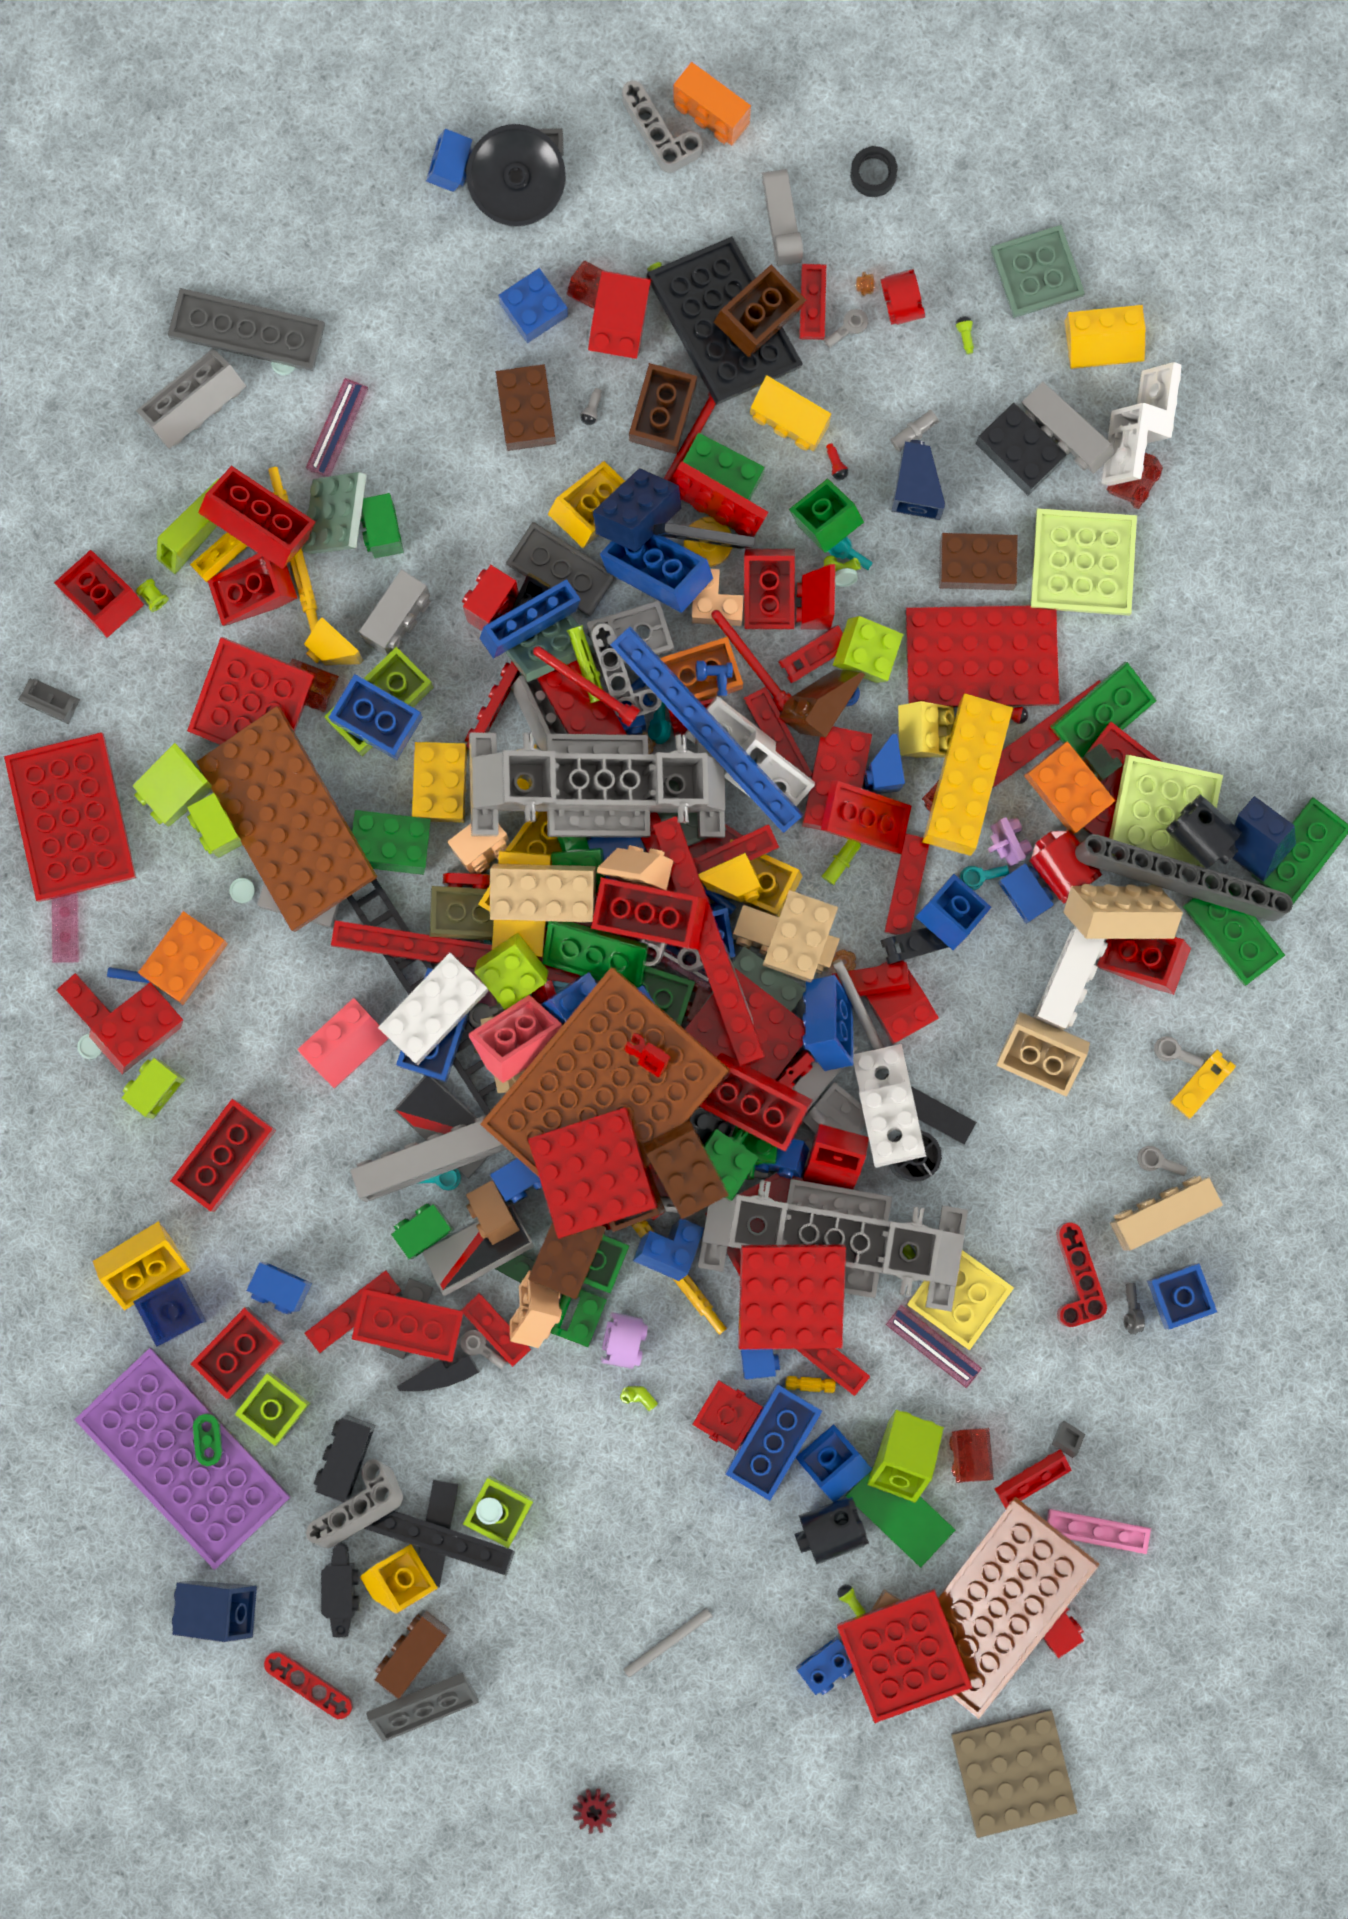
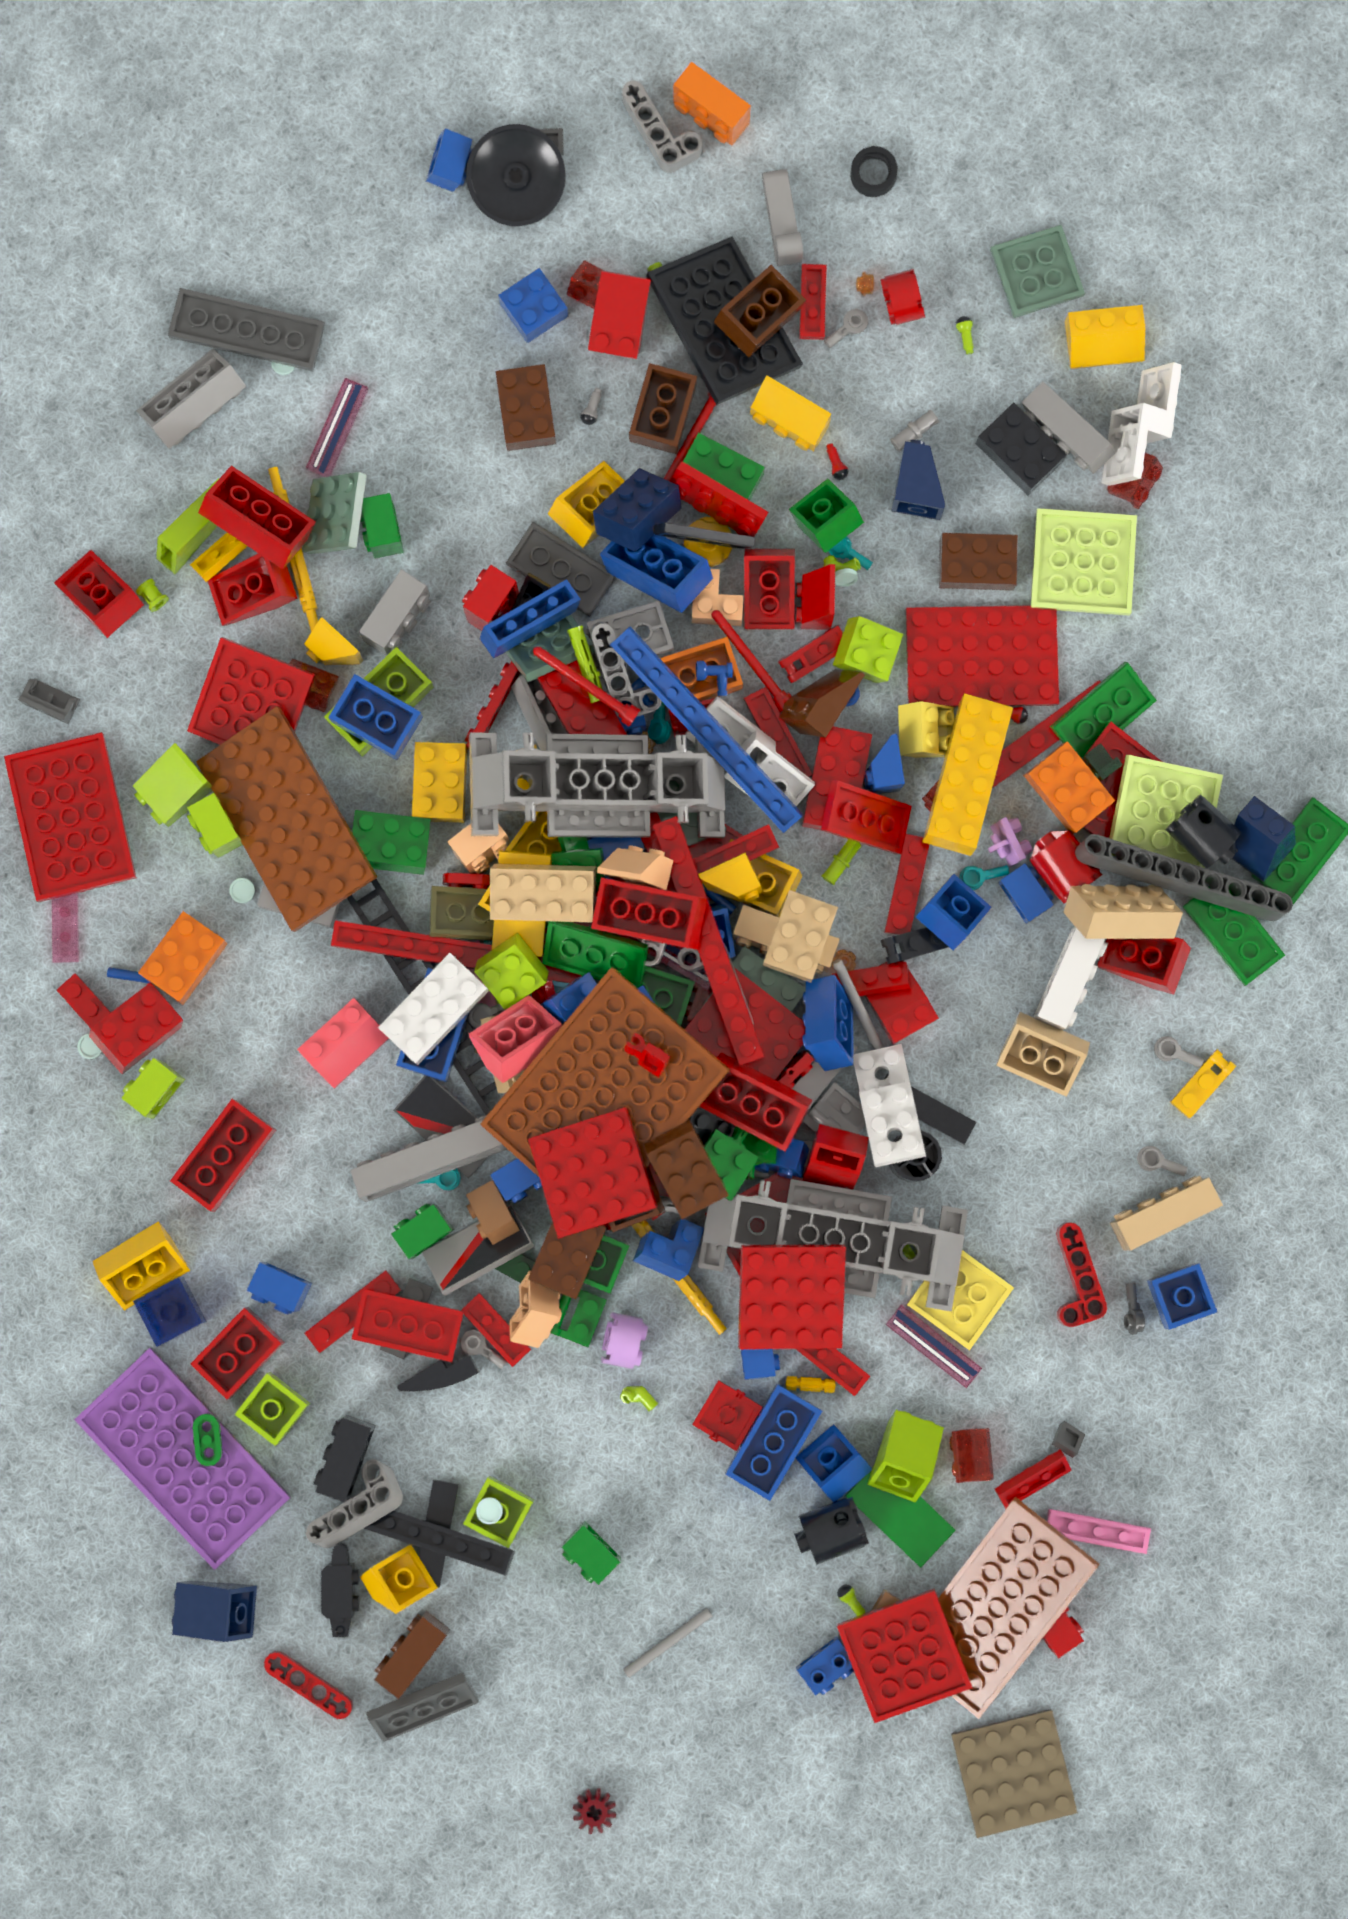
none -> green brick [561,1521,621,1585]

